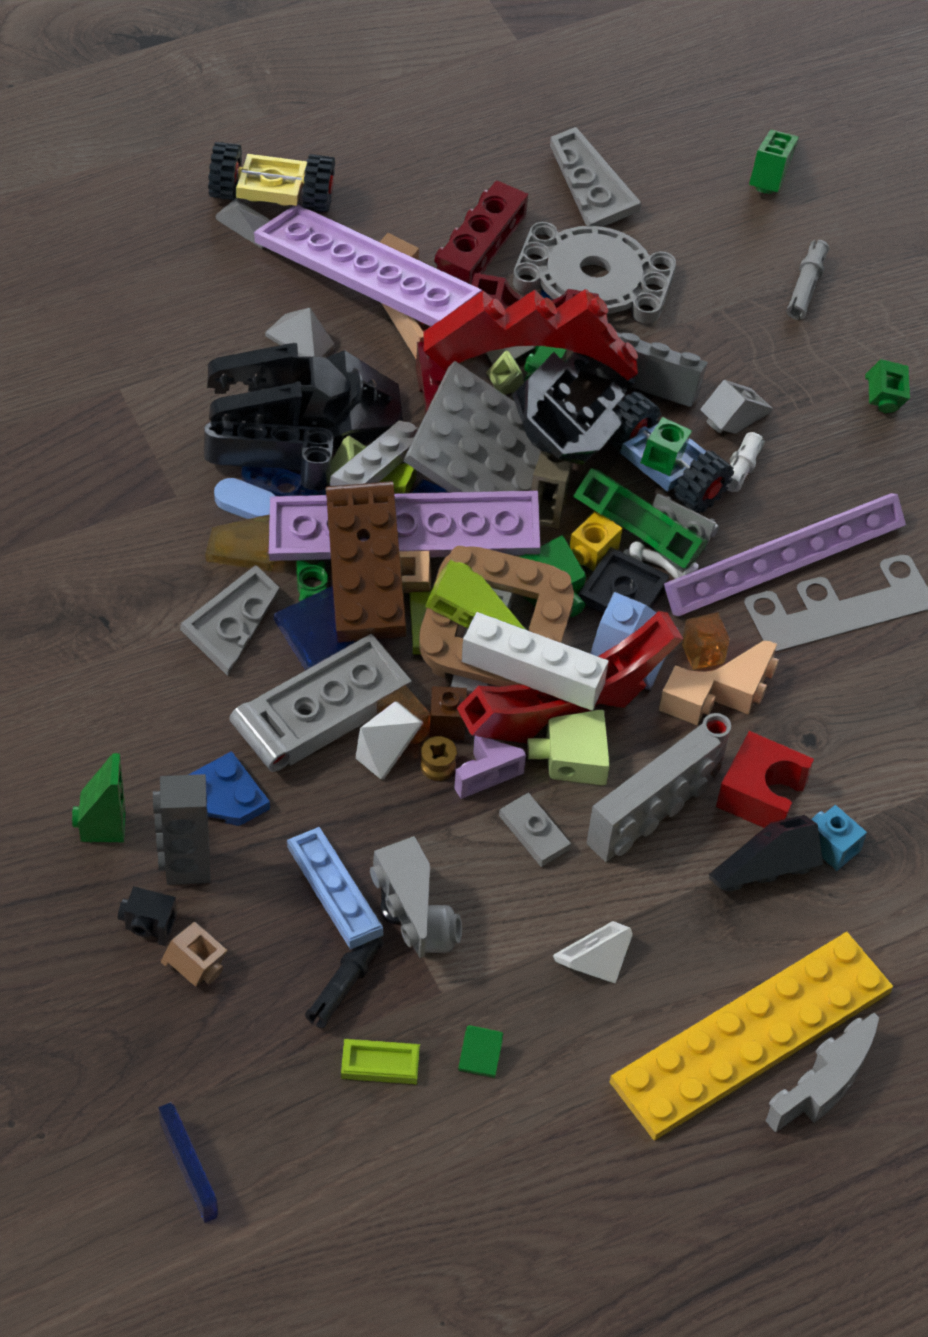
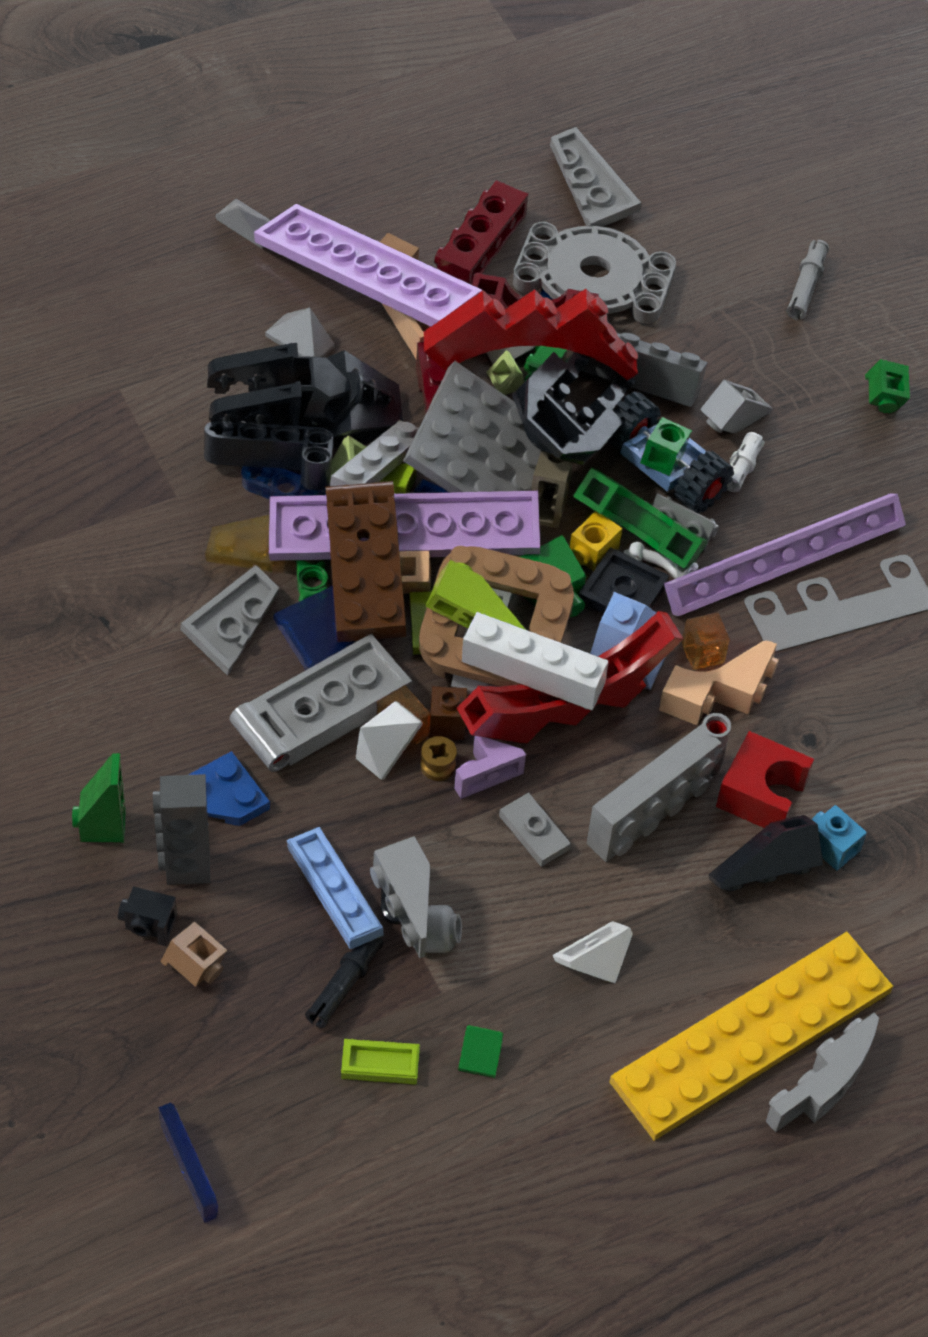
plate [208,142,335,212] -> none
light blue tile [214,478,275,523] -> none
yellowish green torso [527,710,609,785] -> none
green slope [749,129,799,194] -> none

